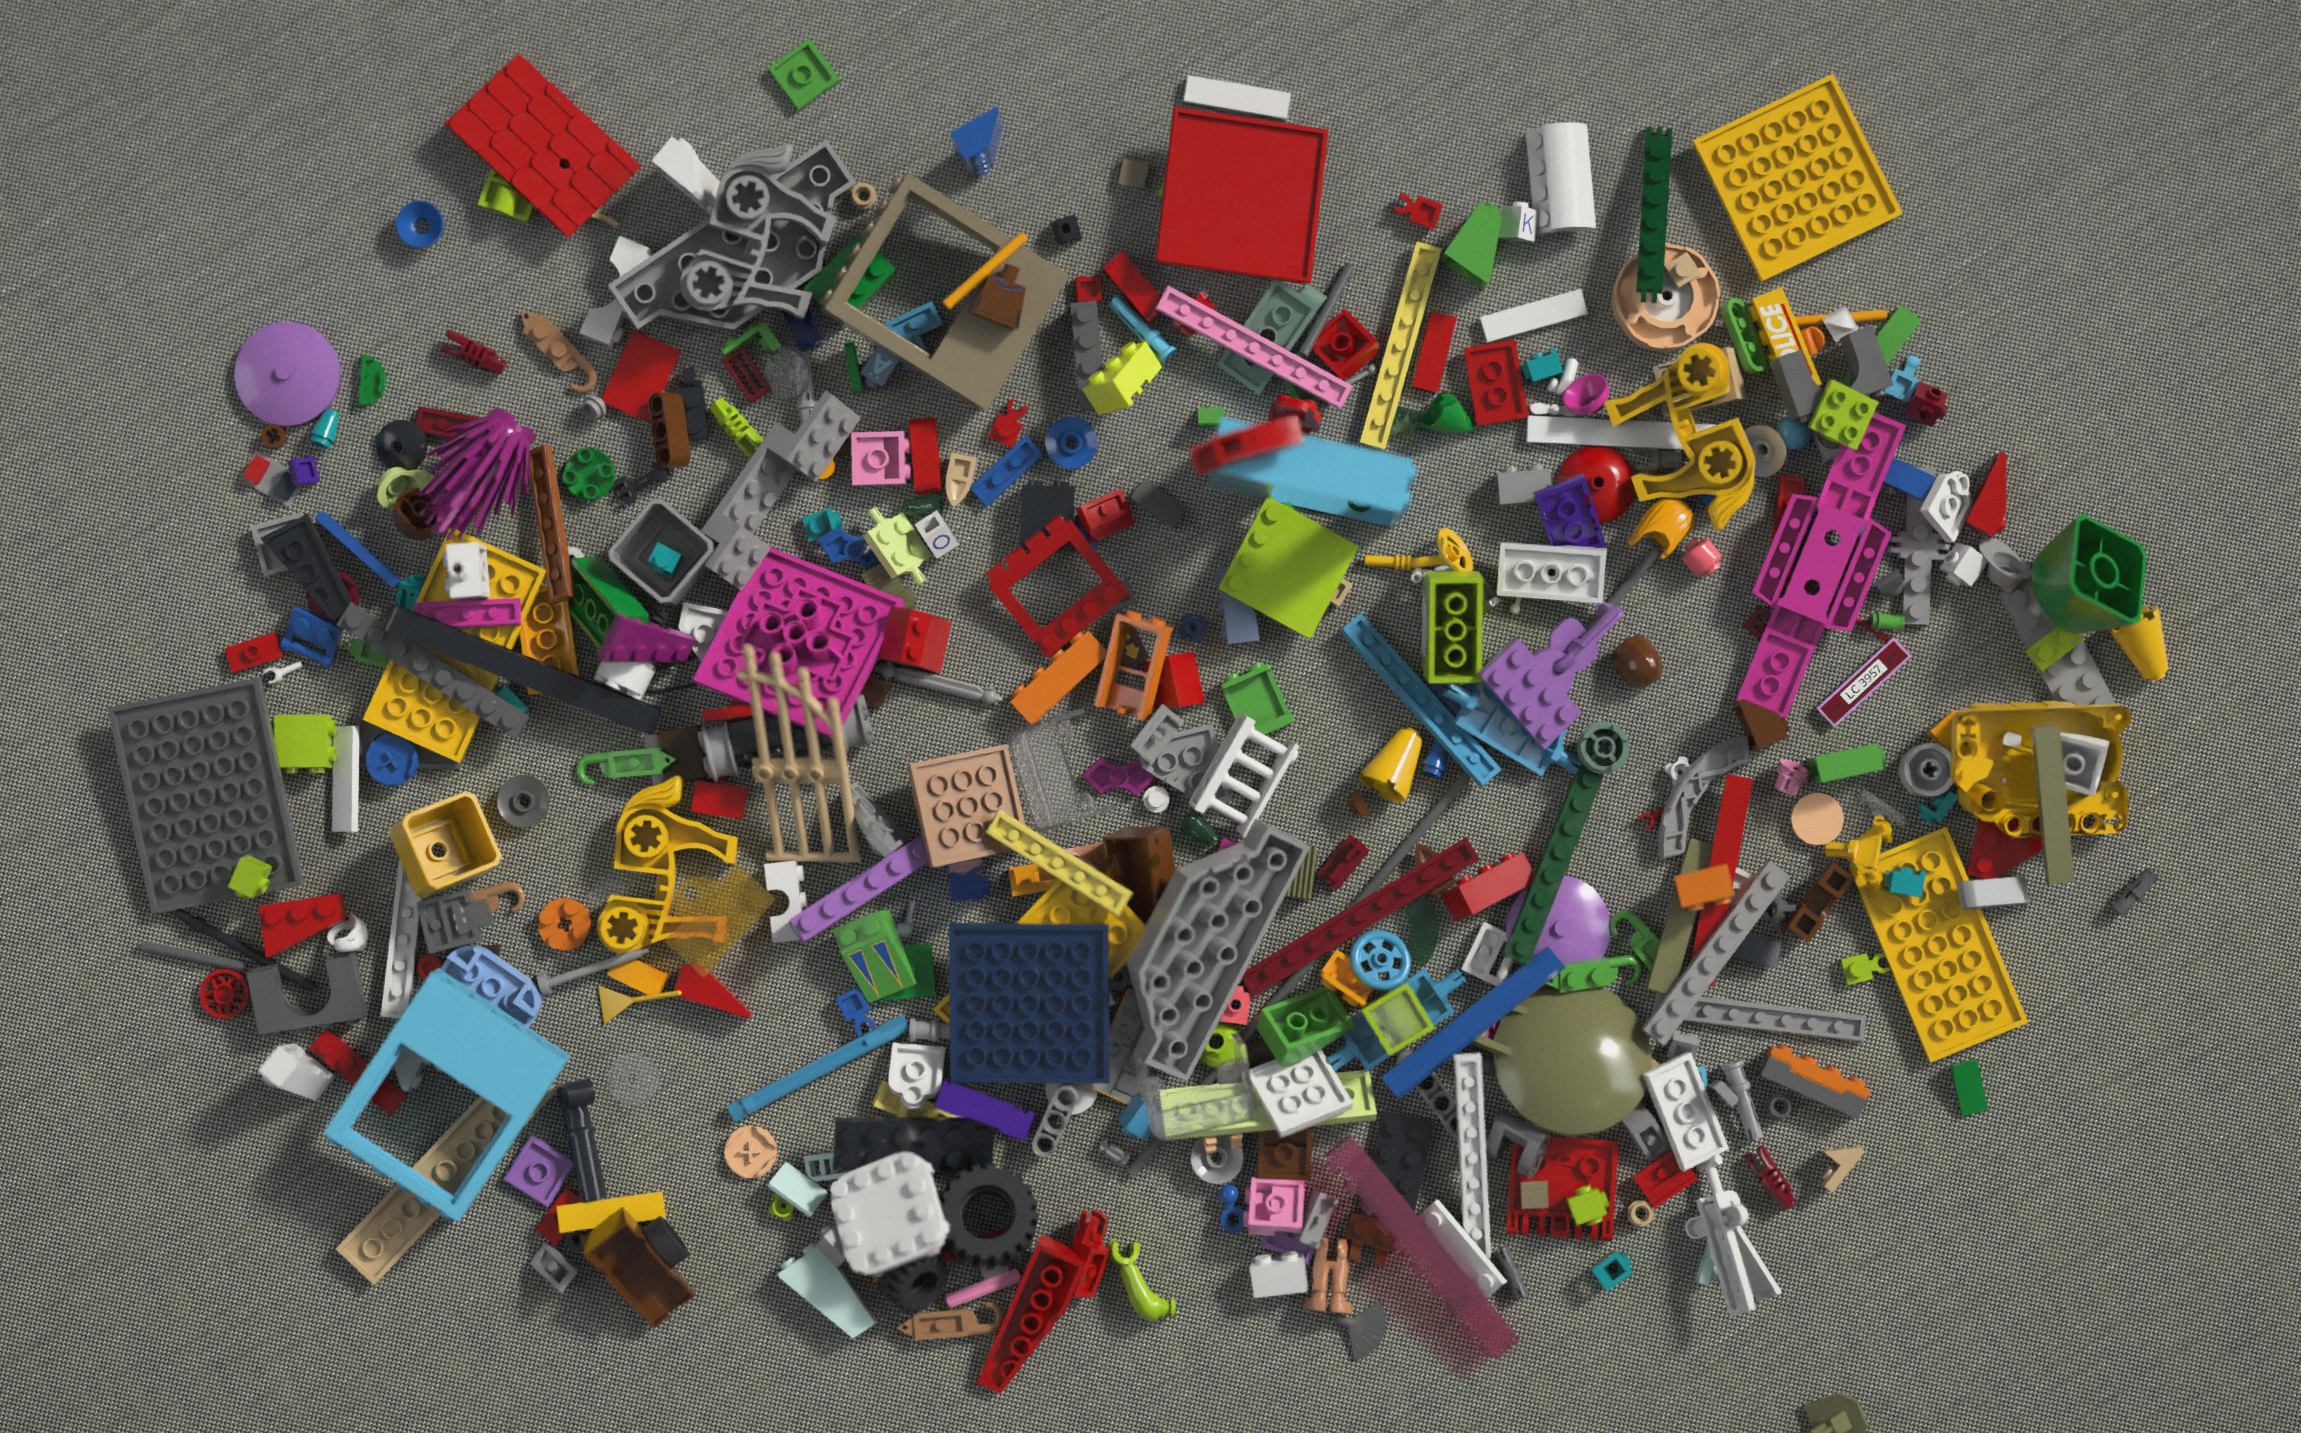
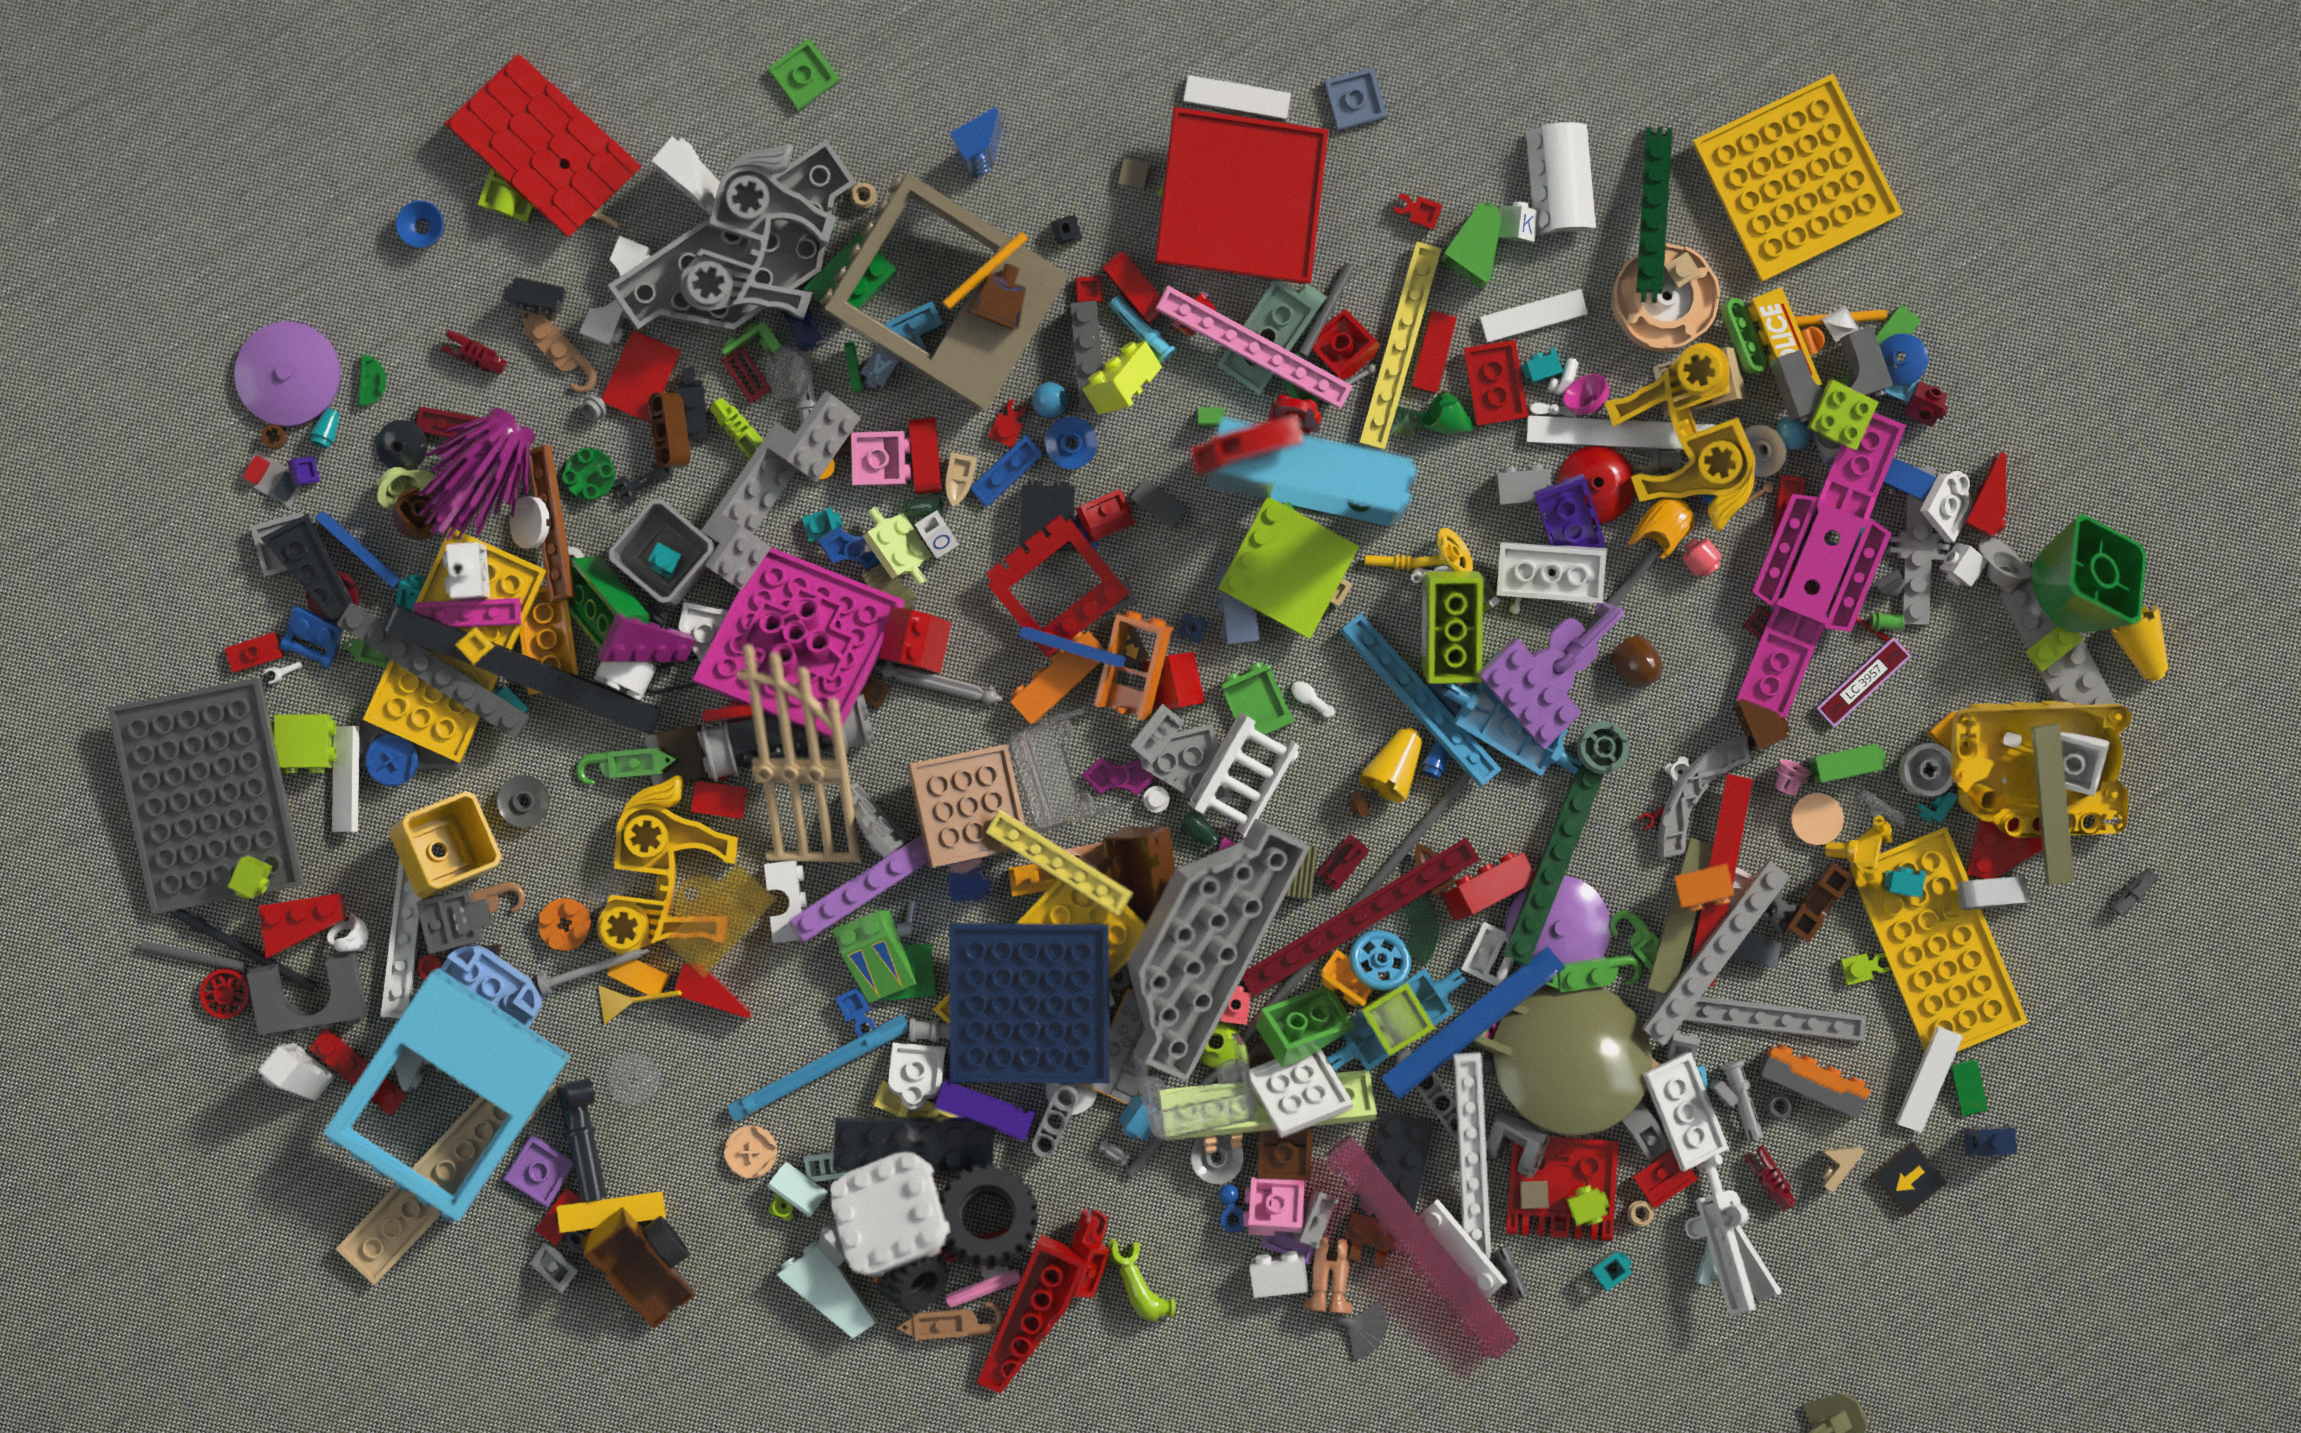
none -> yellow tile [456,627,494,665]
none -> black bracket [504,277,565,316]
none -> white tile [509,496,549,549]
none -> blue tile [1019,627,1126,667]
none -> dark azure piece [1032,382,1068,419]
none -> white piece [1291,681,1335,719]
none -> sand blue tile [1323,67,1388,132]
none -> medium nougat hinge [1732,482,1773,517]
none -> black tile [1871,1141,1947,1216]
none -> blue dish [1880,333,1929,386]
none -> white tile [1895,1026,1963,1133]
none -> dark blue torso [1964,1125,2017,1156]

